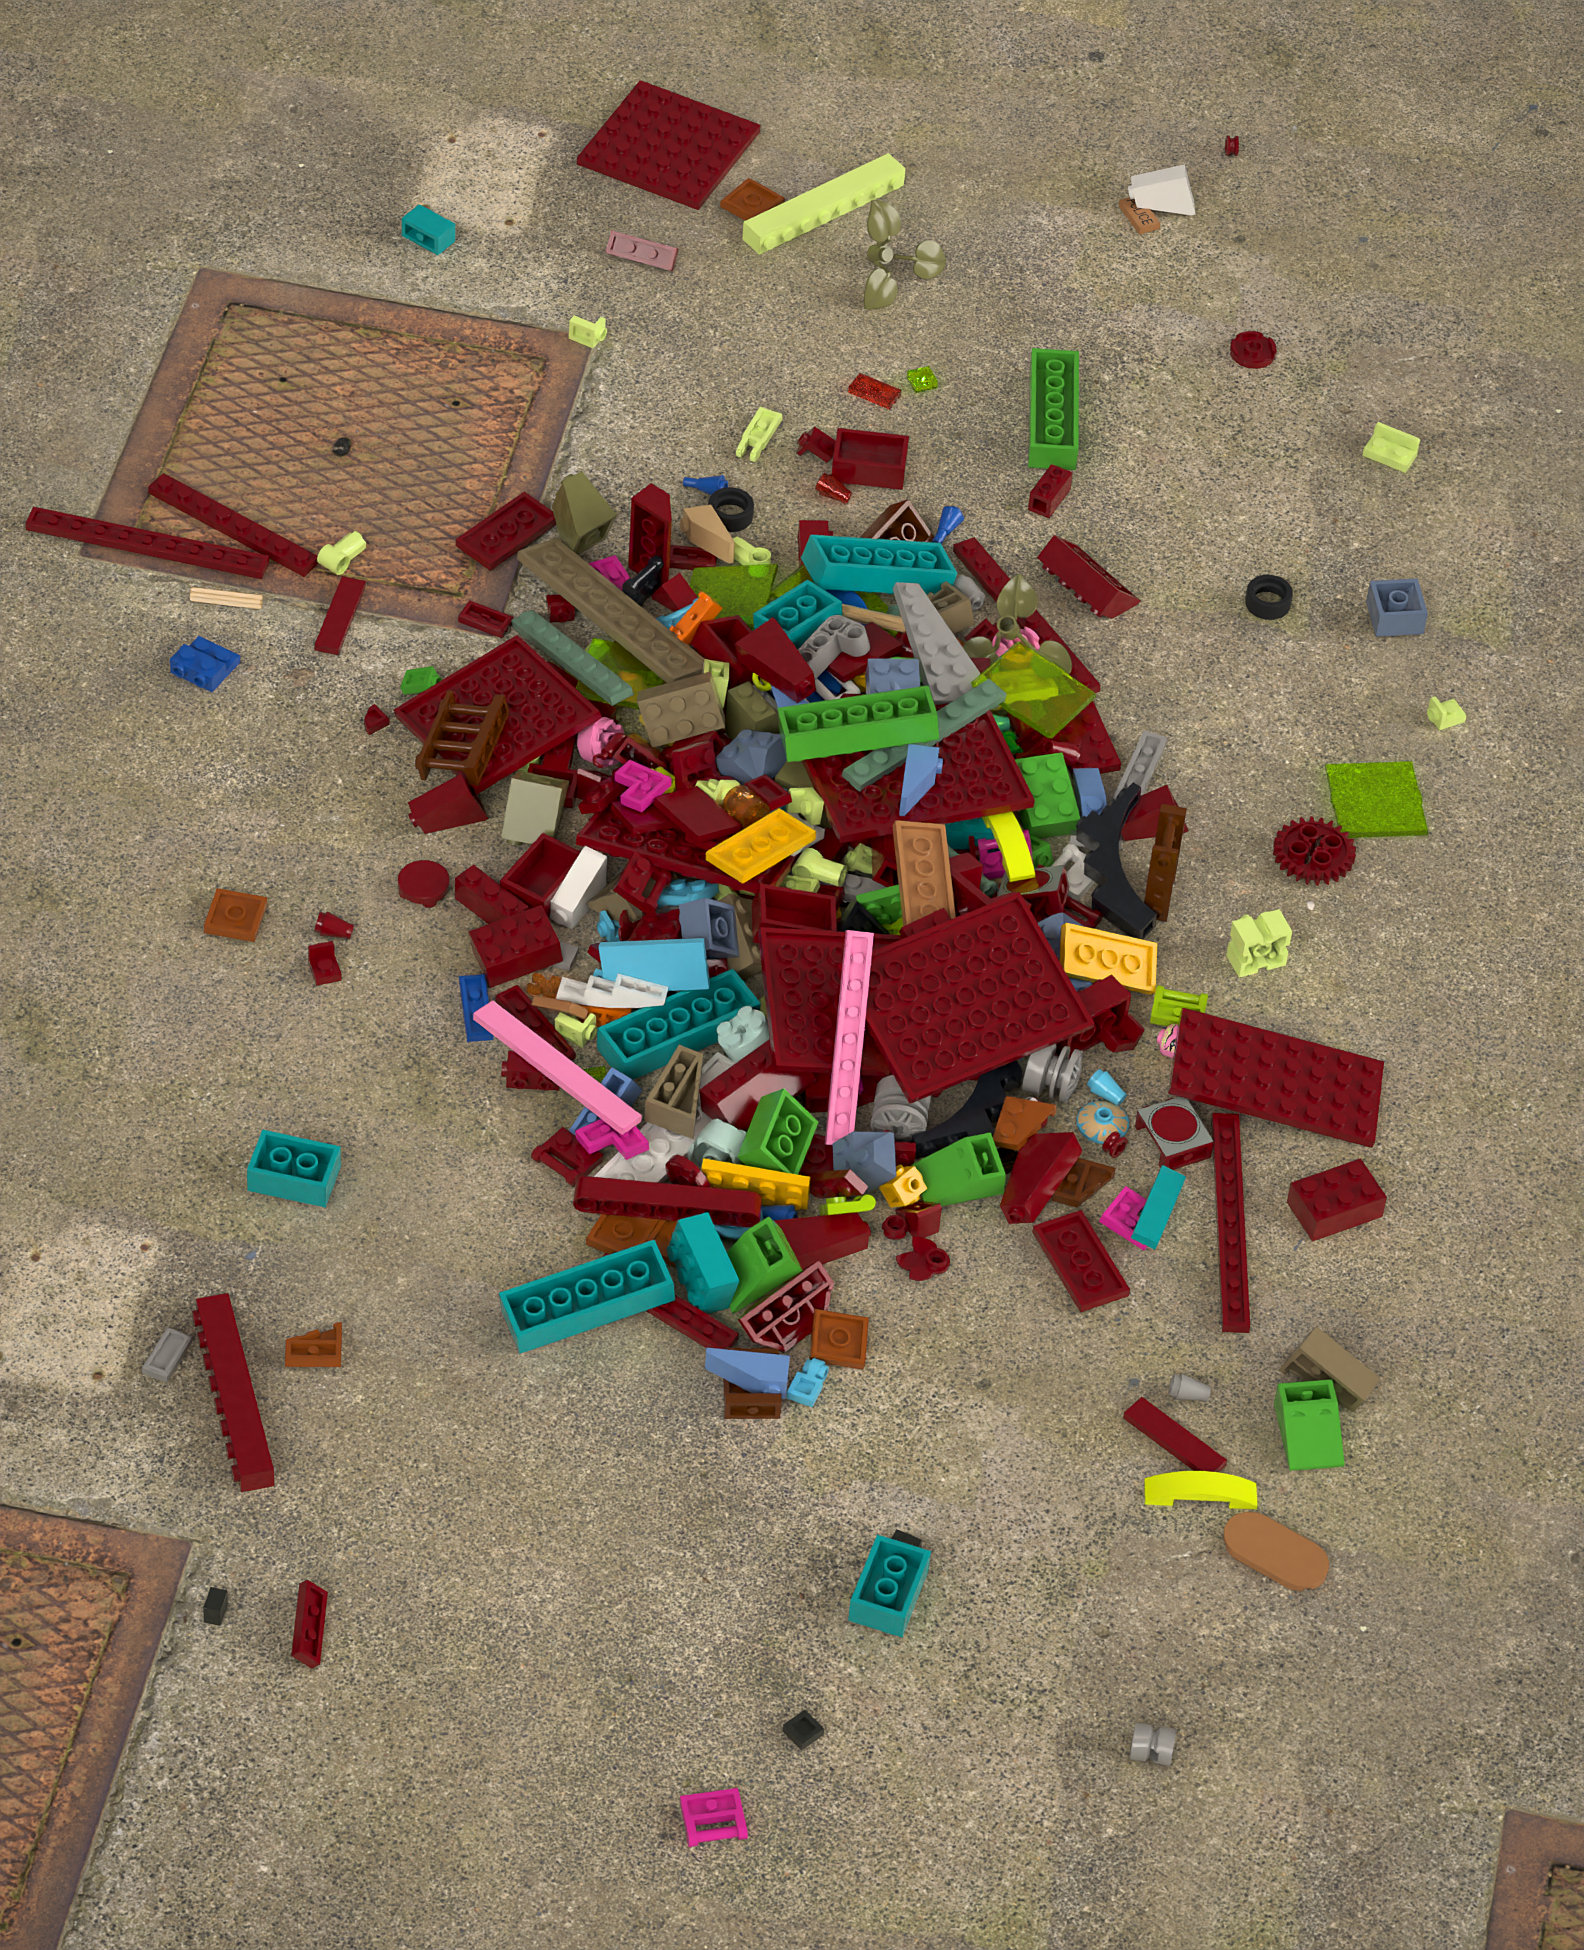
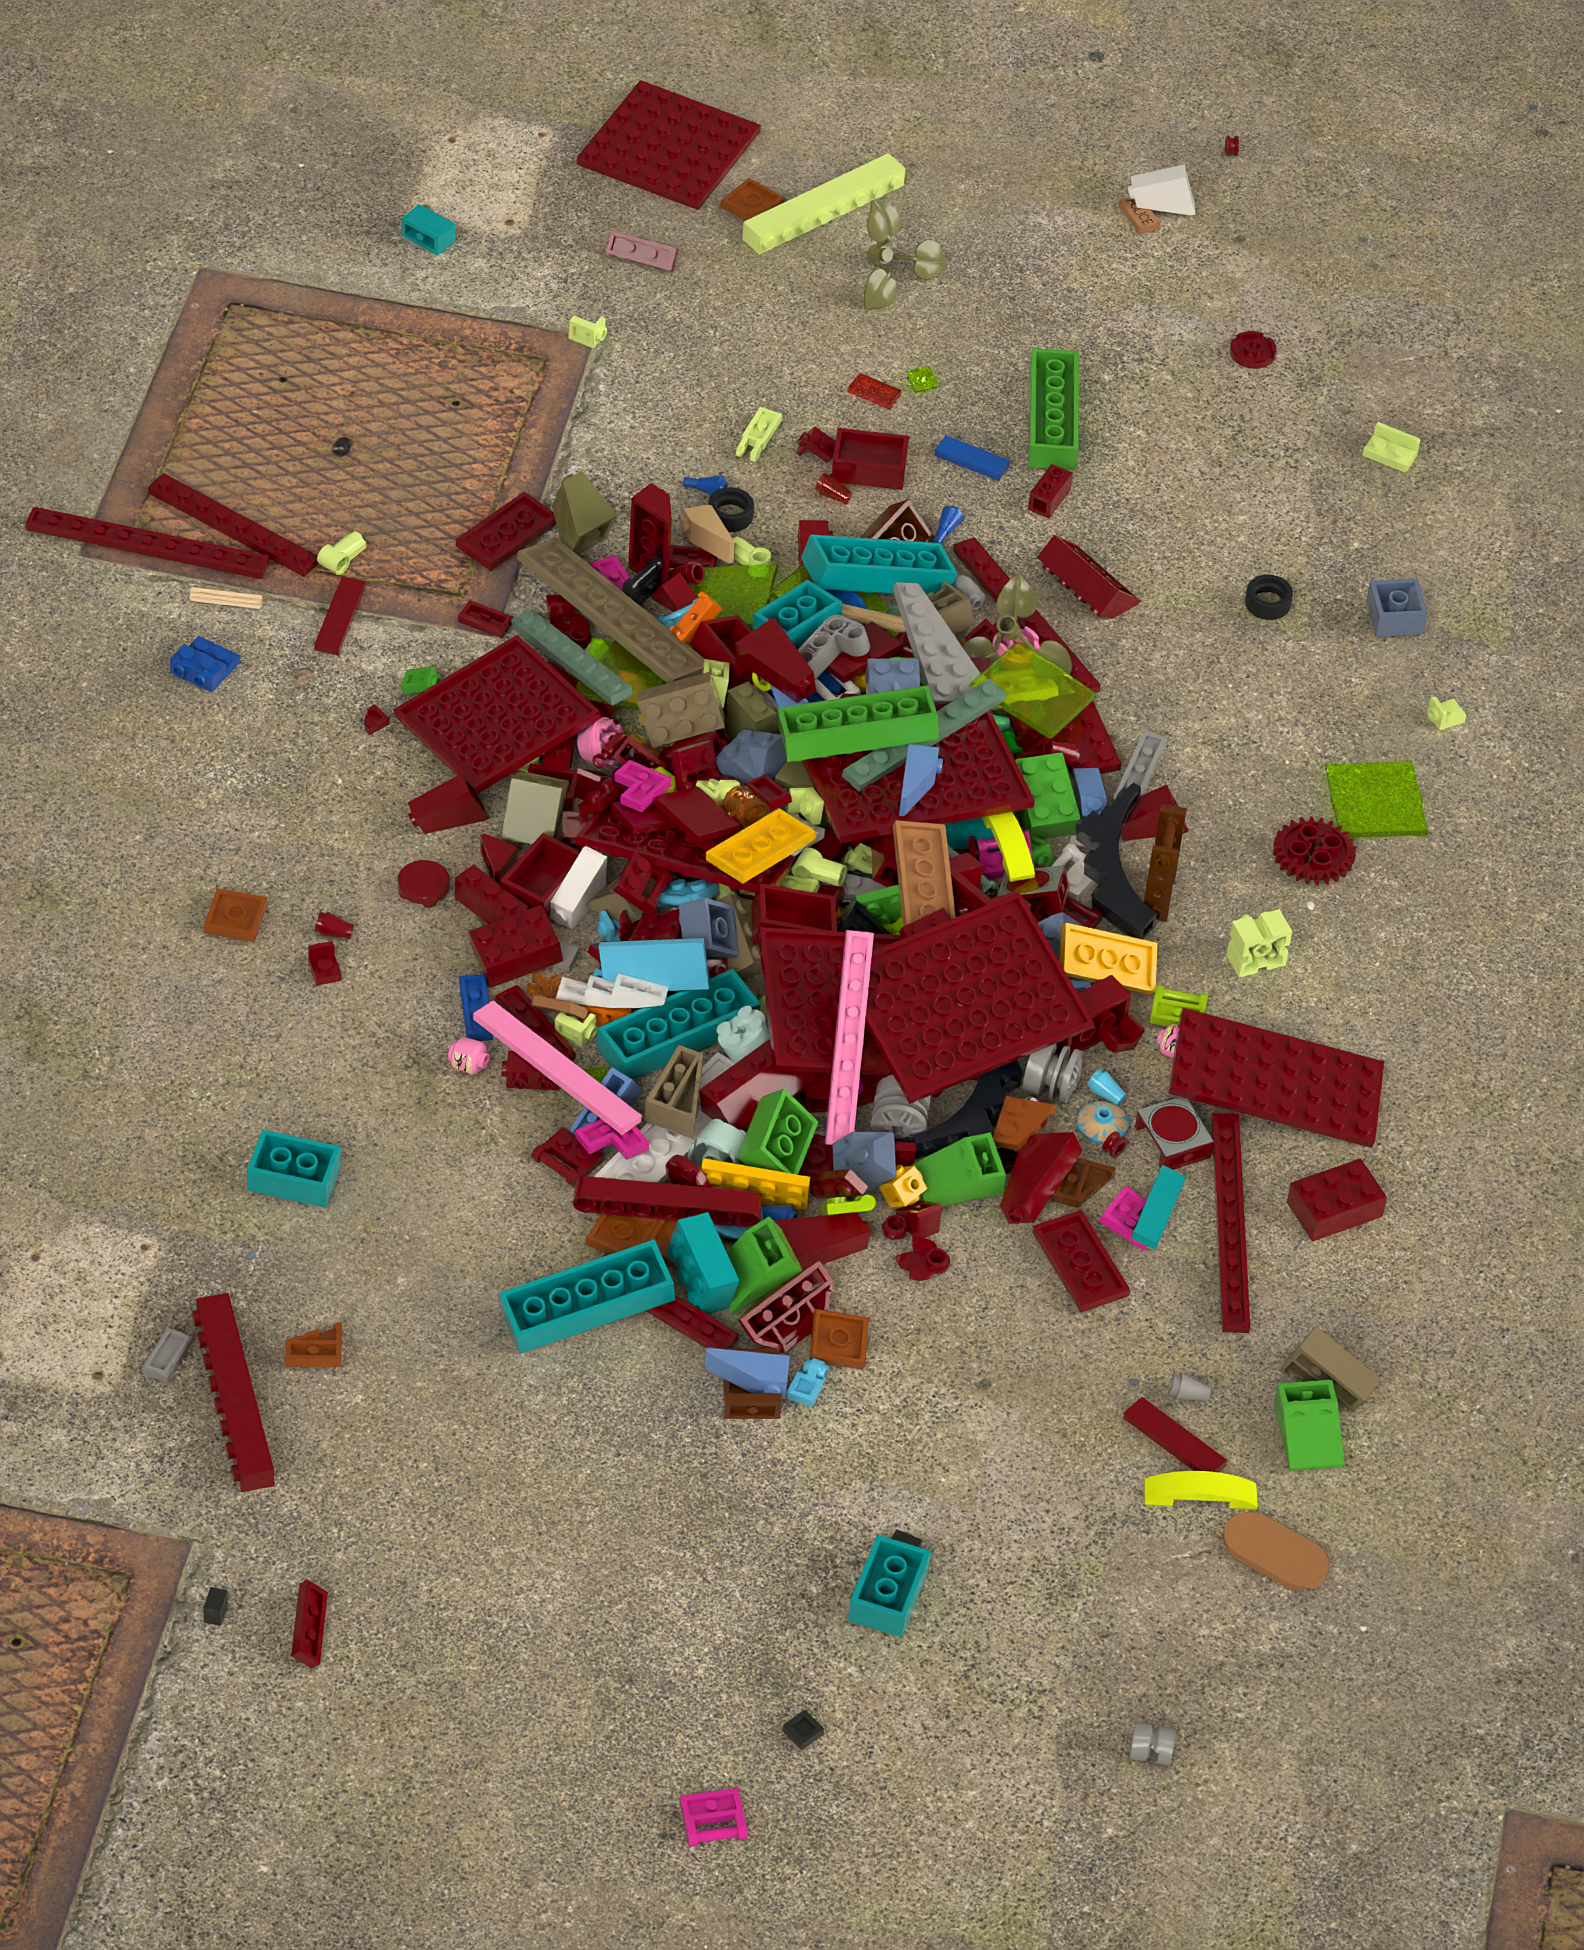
reddish brown fence [415,690,509,786] -> none
none -> bright pink head [448,1037,490,1075]
none -> dark red slope [480,834,517,884]
none -> dark red plate [550,613,591,649]
none -> dark red bracket [561,811,588,848]
none -> dark red cone [669,561,705,586]
none -> blue tile [934,435,1010,481]

